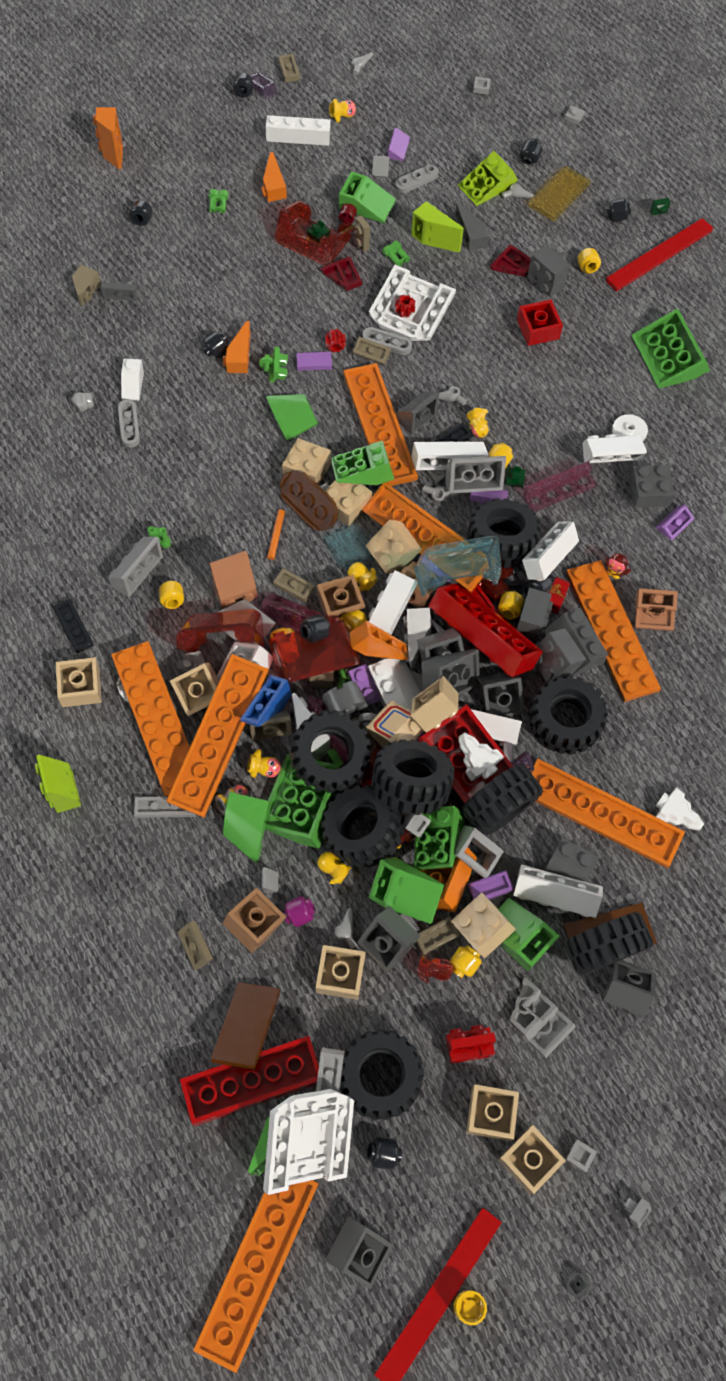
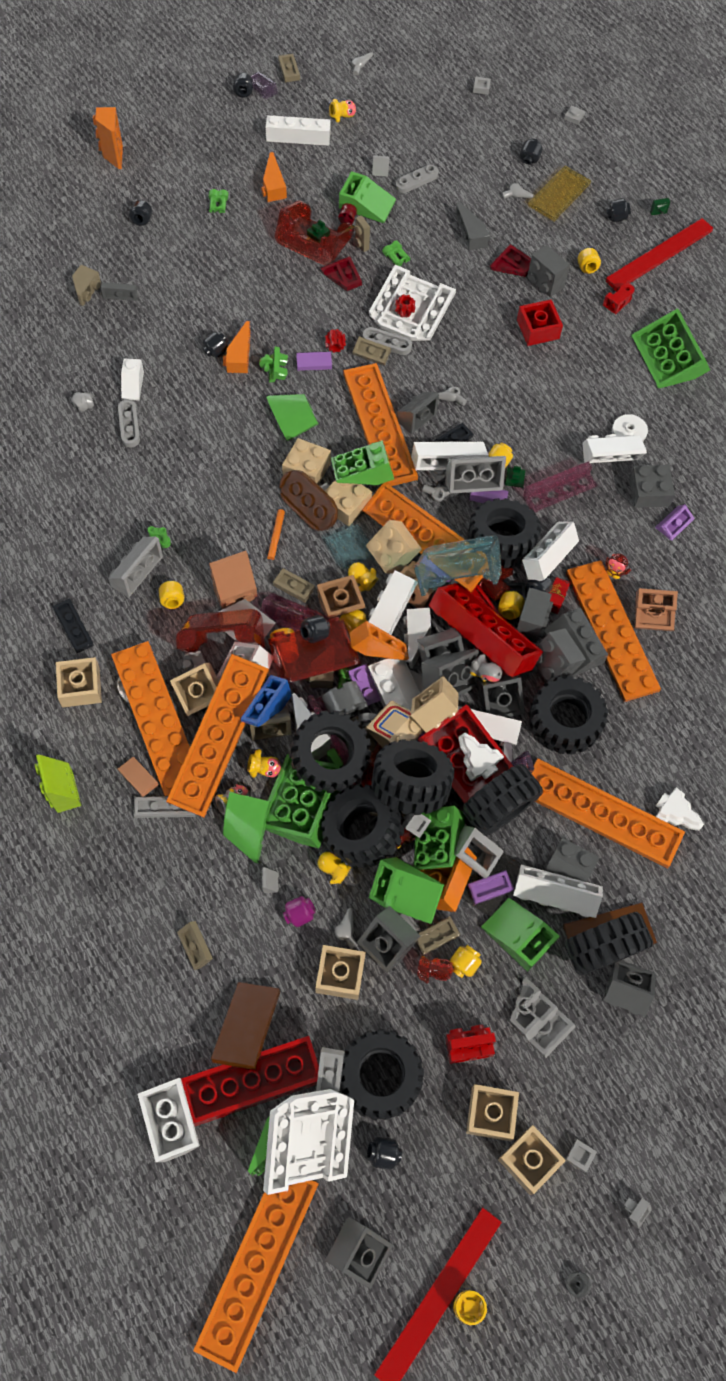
medium nougat slope [222,888,286,954] -> none
medium lavender slope [388,128,410,161] -> none
lime slope [411,201,464,252] -> none
tan brick [451,892,516,958] -> none
lime slope [458,151,518,206] -> none
yellow animal [467,408,489,438] -> none
none -> nougat tile [118,757,159,797]
none -> white slope [138,1078,200,1162]
none -> light grey animal [470,654,502,682]
none -> red leg [603,283,635,315]

